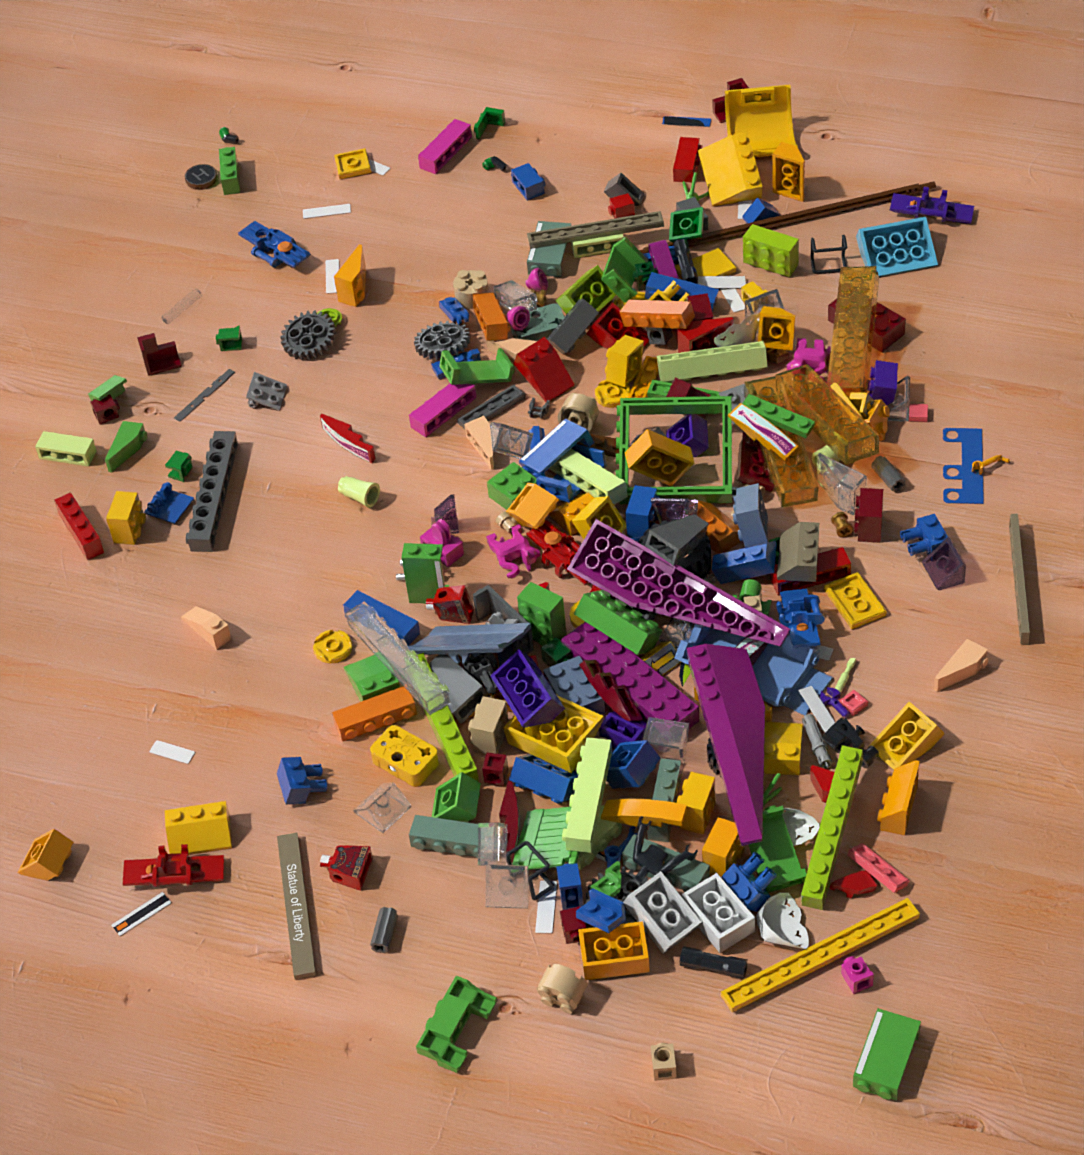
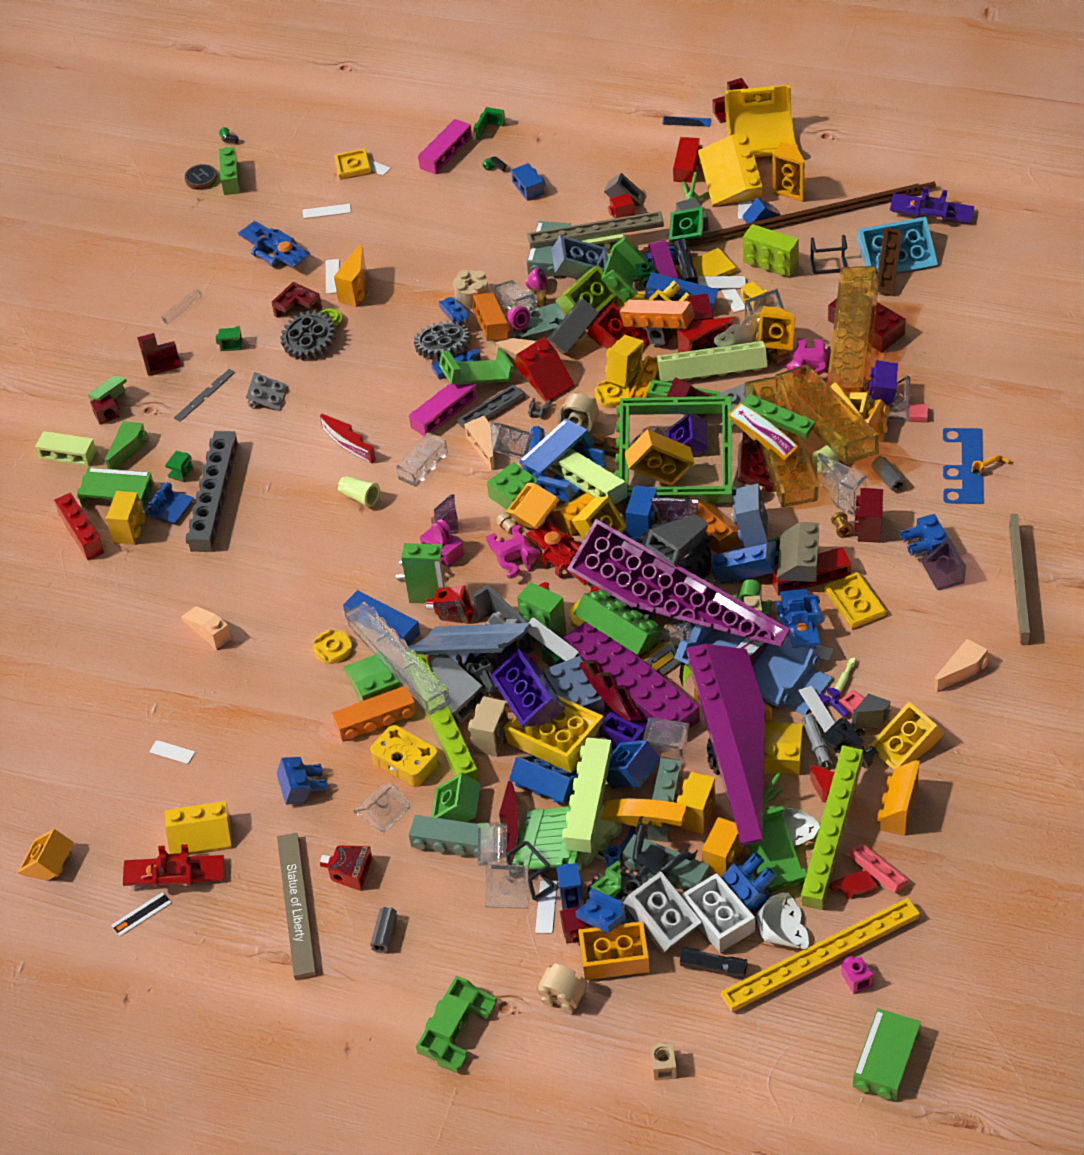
dark red brick [482,752,509,786] -> none
none -> bright green panel [77,467,154,511]
none -> dark red panel [271,282,322,317]
none -> clear brick [396,432,448,487]
none -> white sticker [528,617,579,661]
none -> sand blue brick [551,235,608,280]
none -> dark grey slope [851,693,892,729]
none -> reddish brown plate [875,227,902,295]

